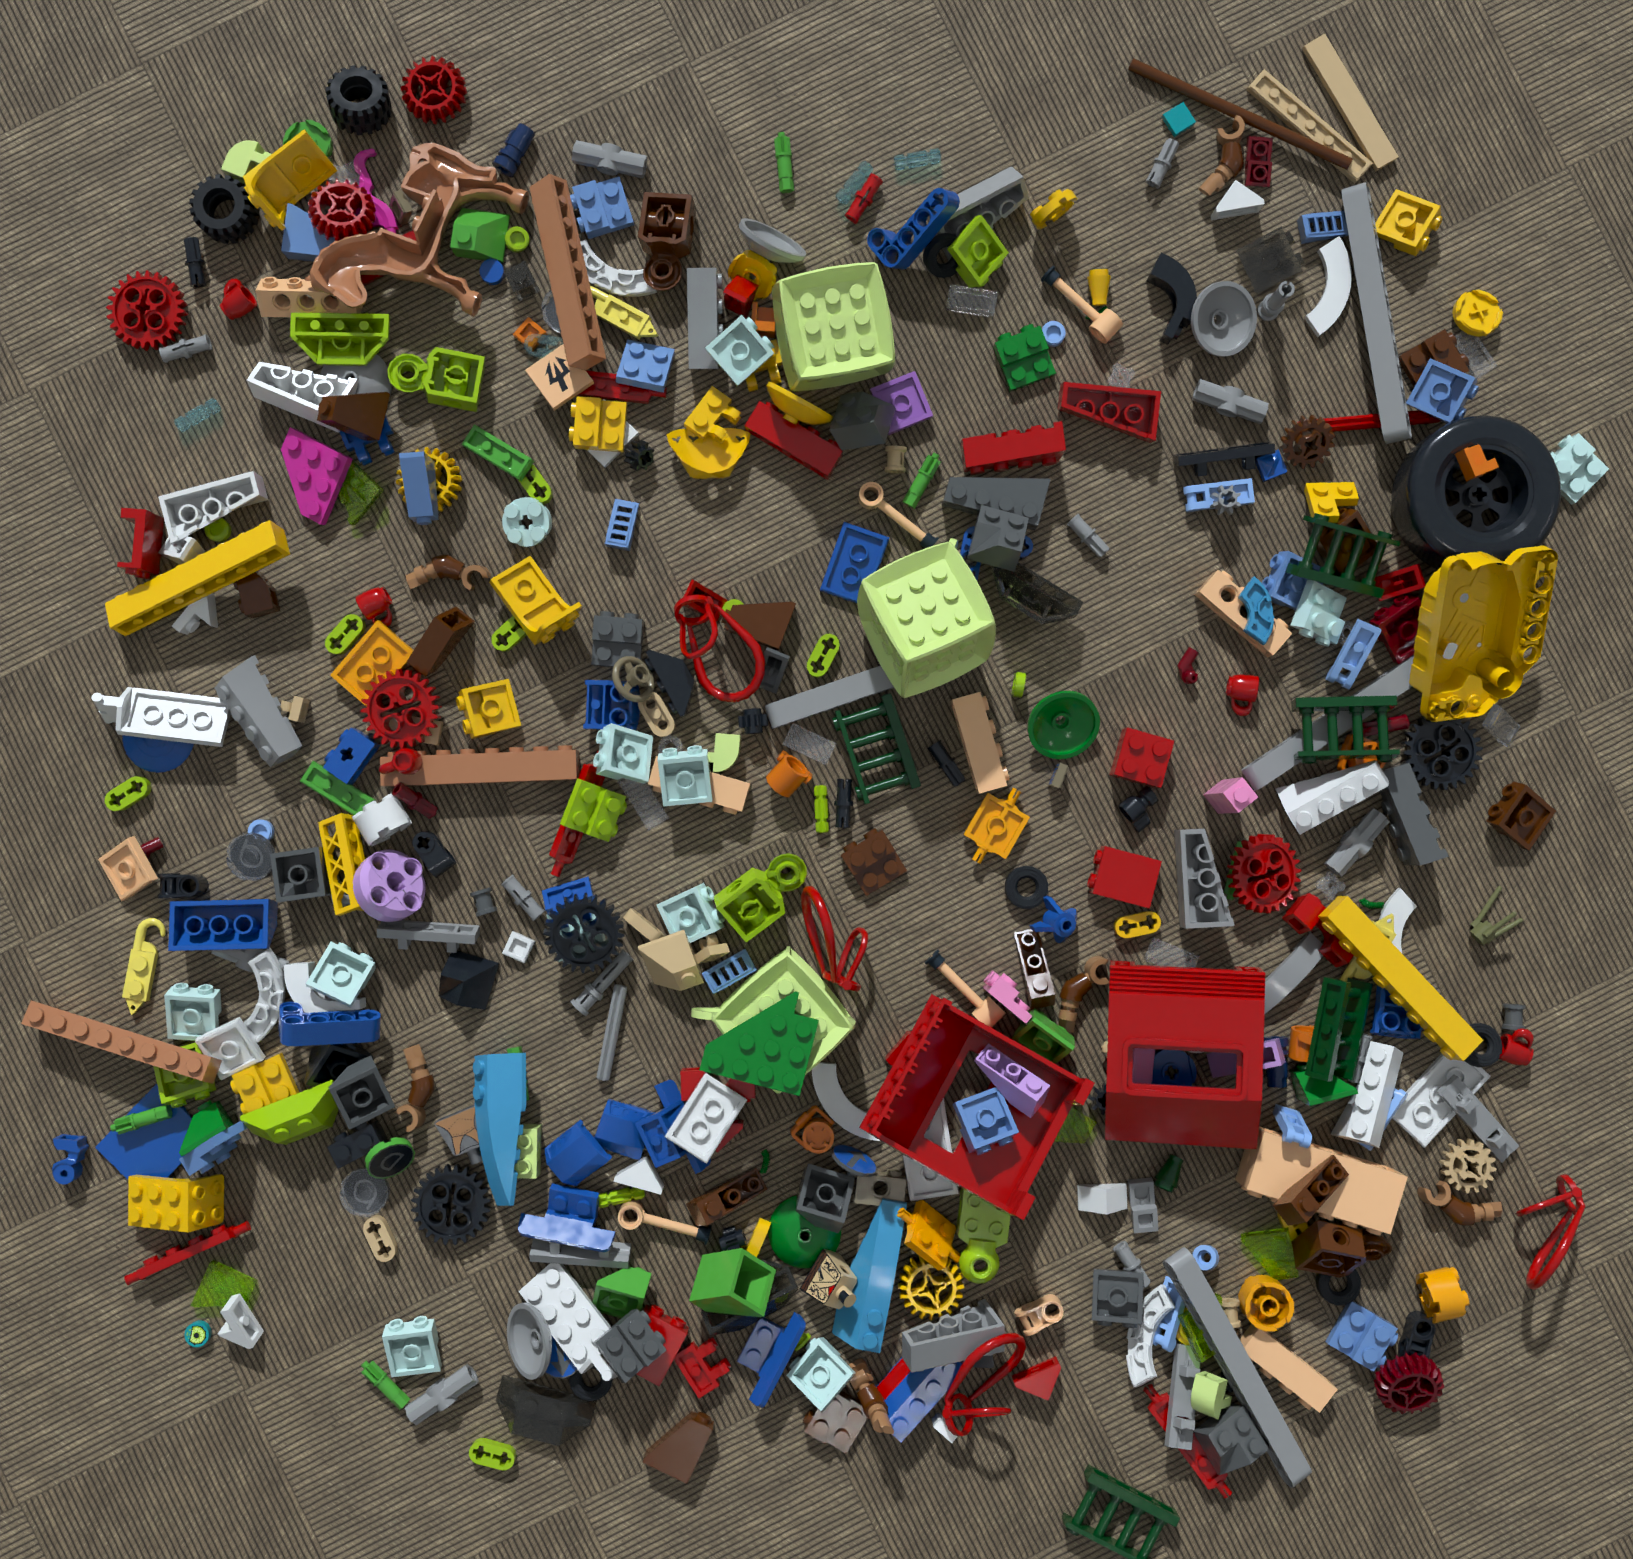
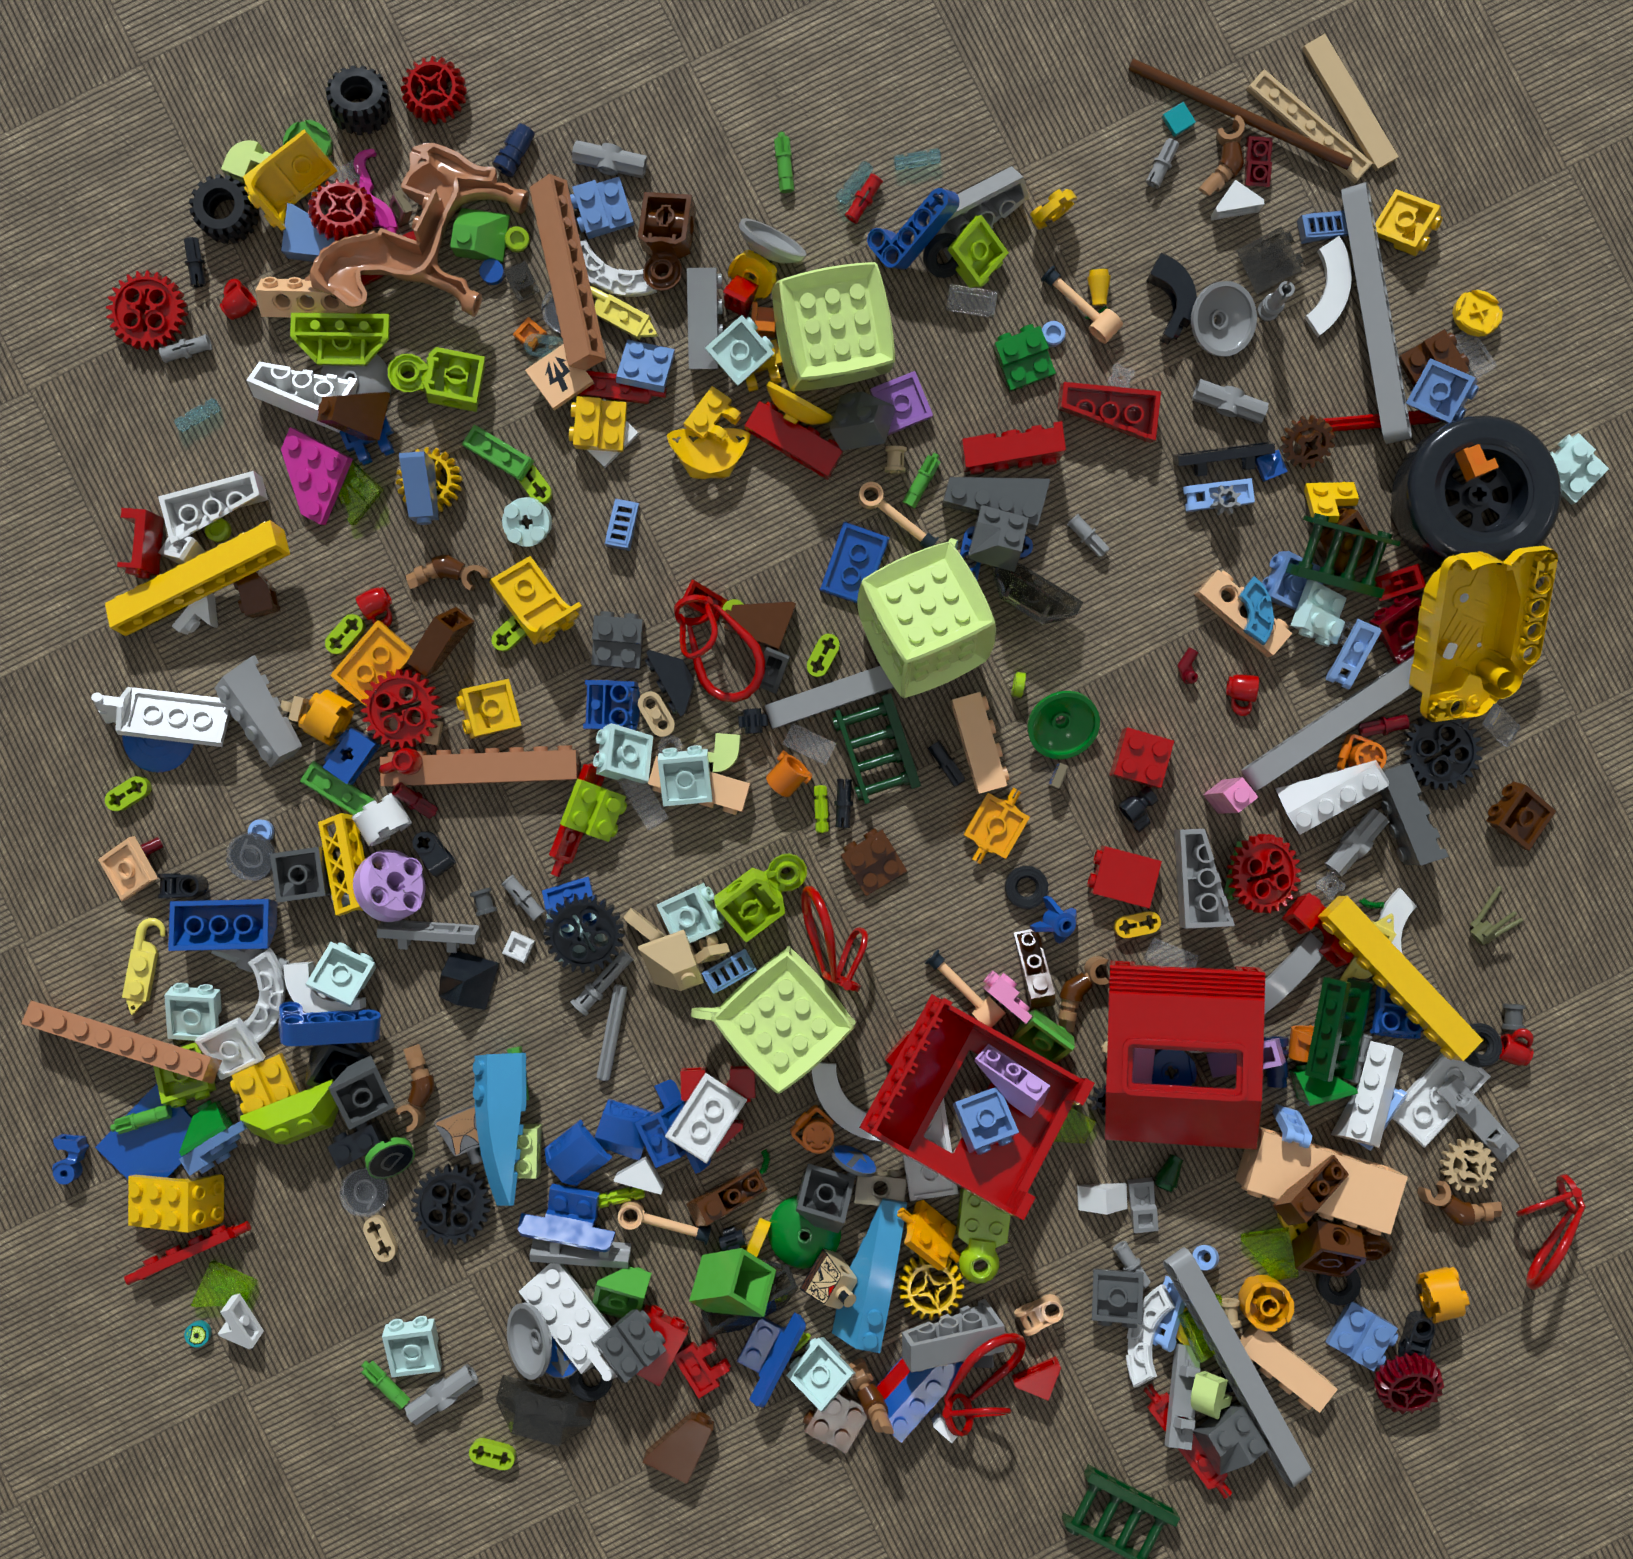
dark tan piece [612,656,654,702] -> none
black gear [624,440,655,471] -> none
green wing [699,991,819,1096] -> none
dark green fence [1291,696,1400,764] -> none
none -> light orange brick [298,689,355,746]

